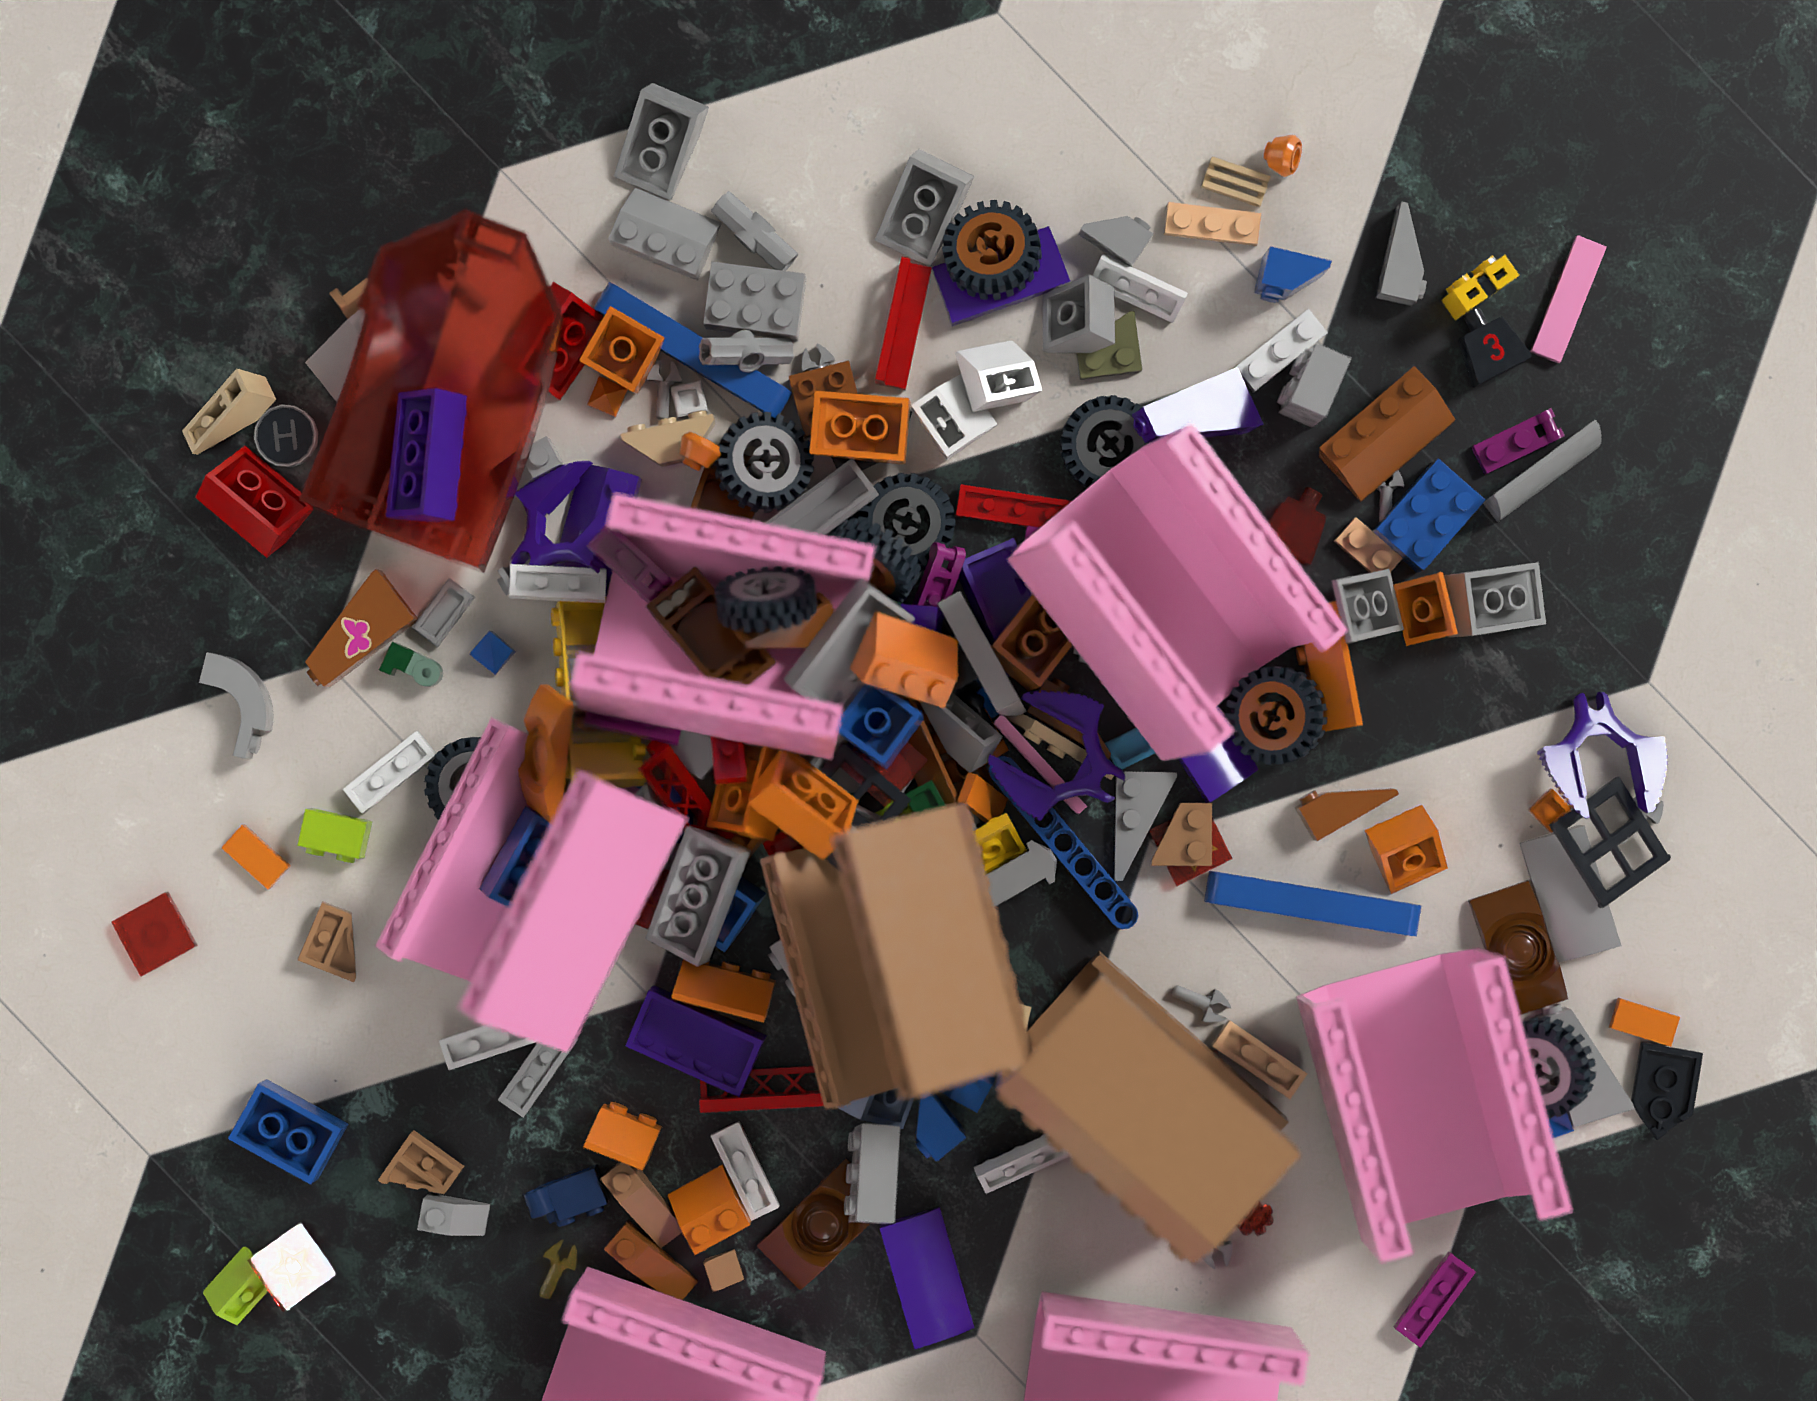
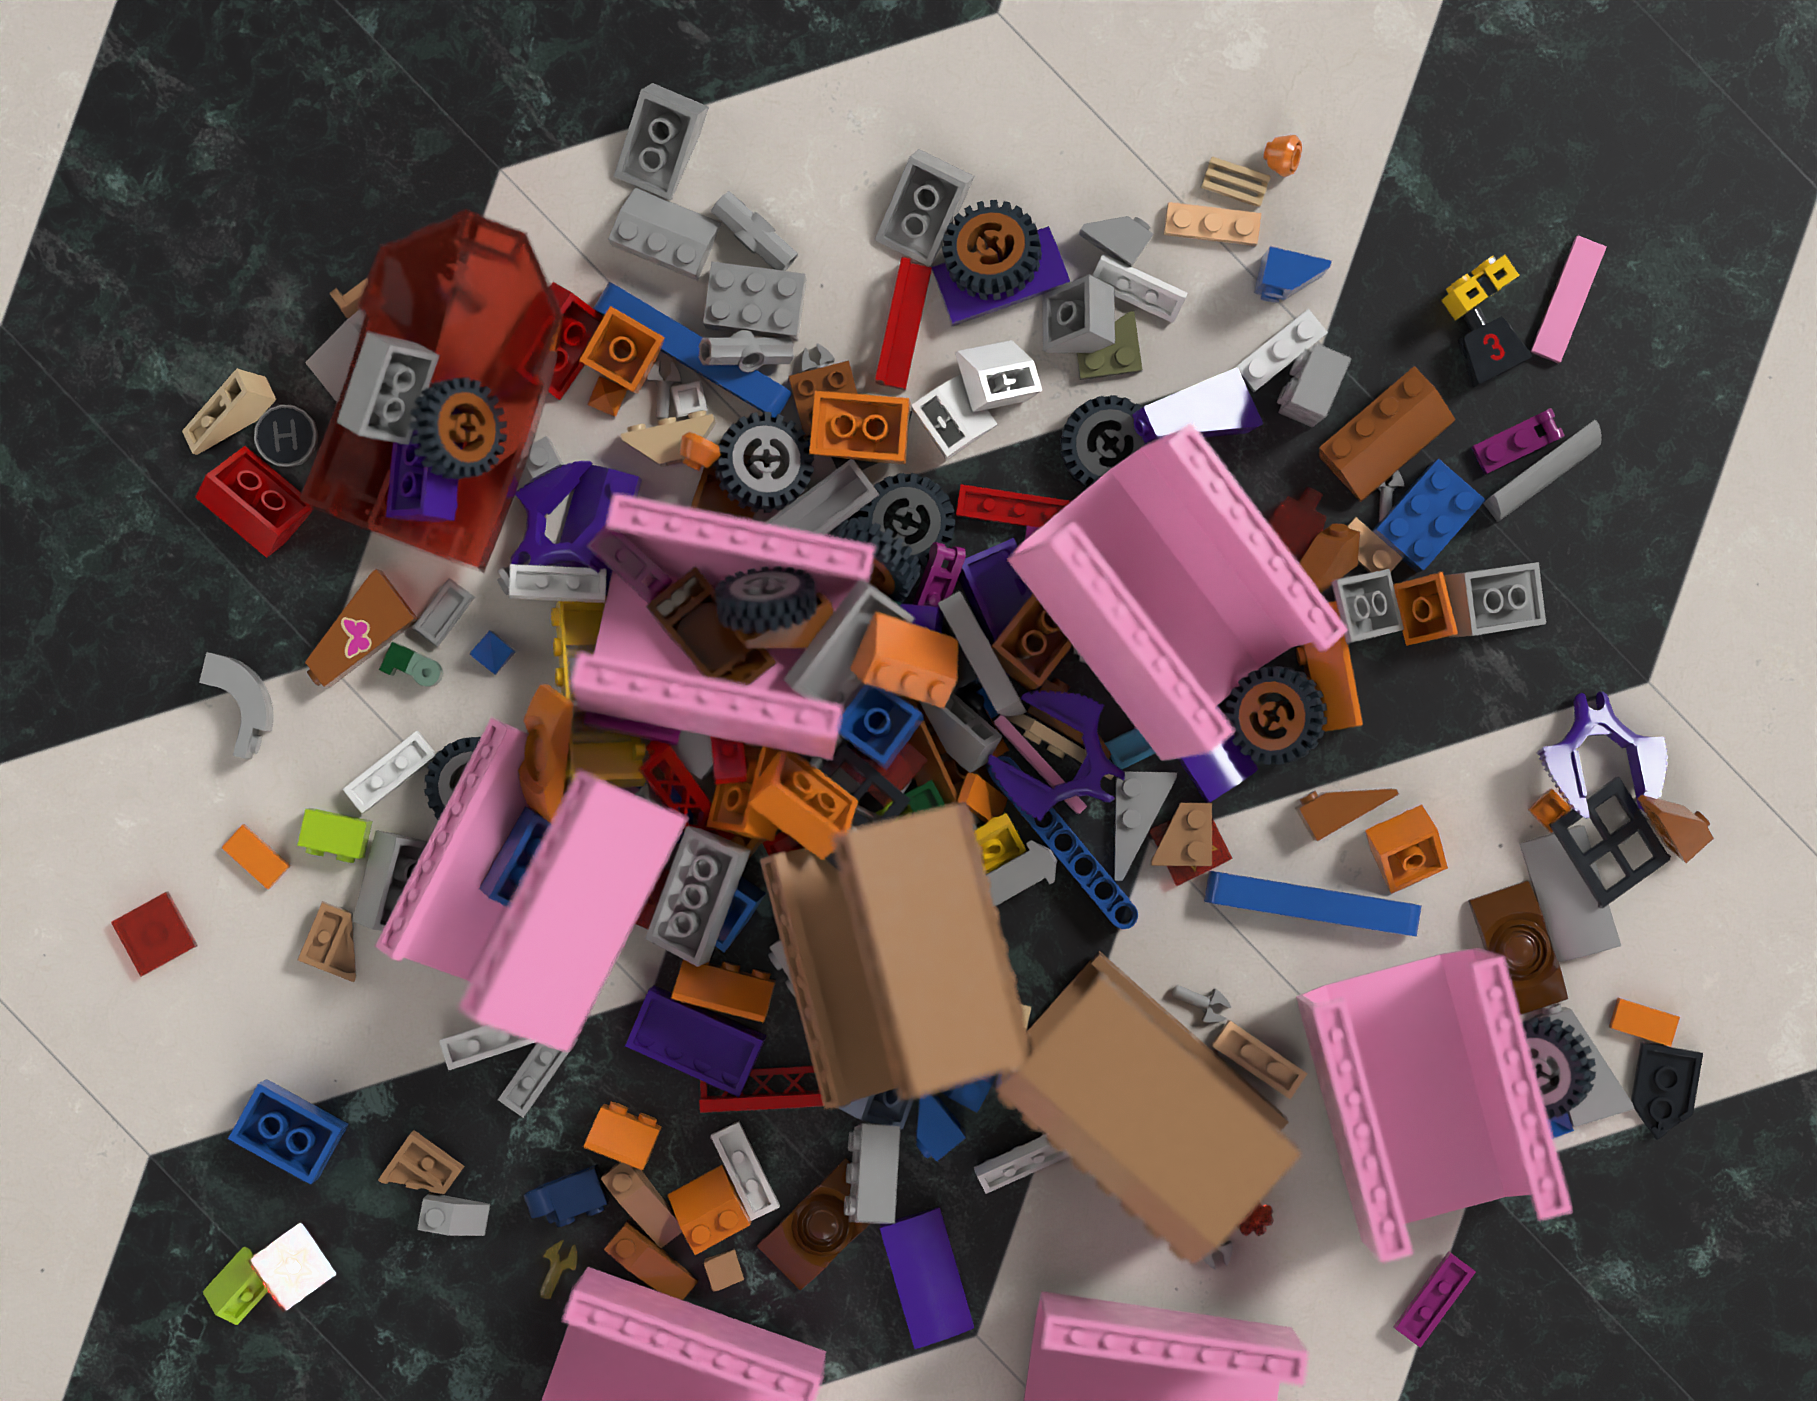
light grey slope [1375,202,1427,306] -> none
none -> light grey brick [337,332,439,445]
none -> light grey slope [352,830,428,931]
none -> wheel [409,378,507,479]
none -> dark orange slope [1298,524,1360,594]
none -> dark orange slope [1637,795,1714,864]

